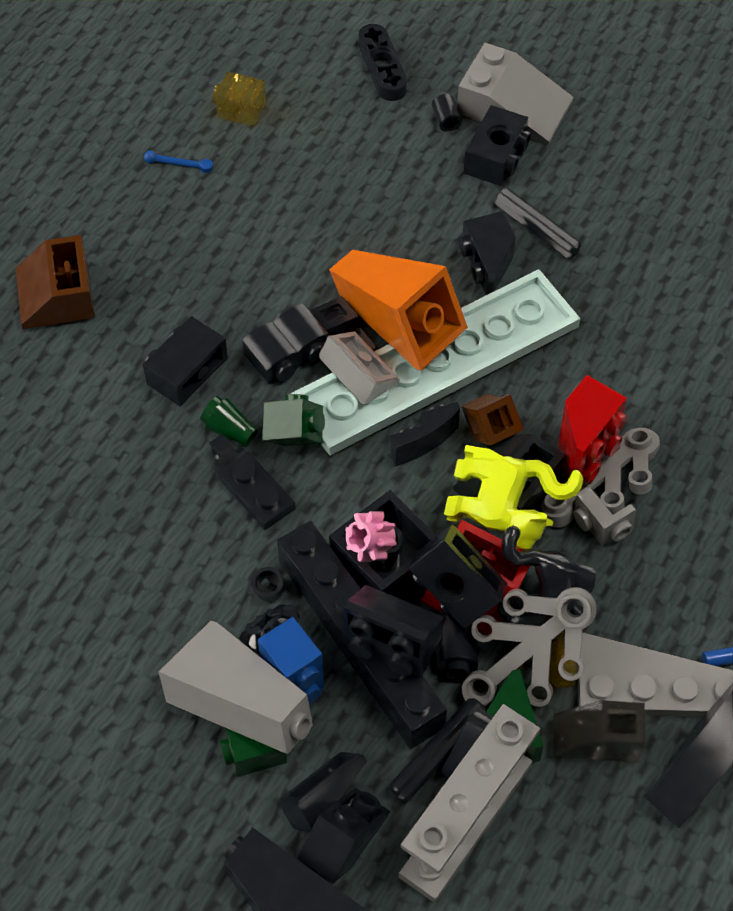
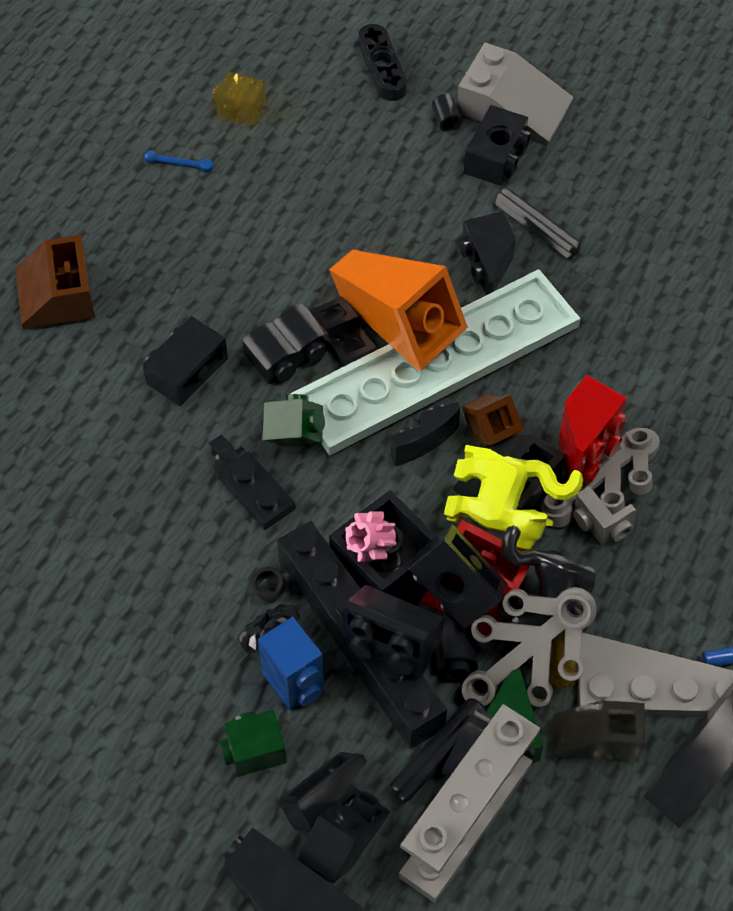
light grey slope [159,621,313,754] -> none
dark green cone [200,396,258,448] -> none
light grey slope [319,331,400,404] -> none

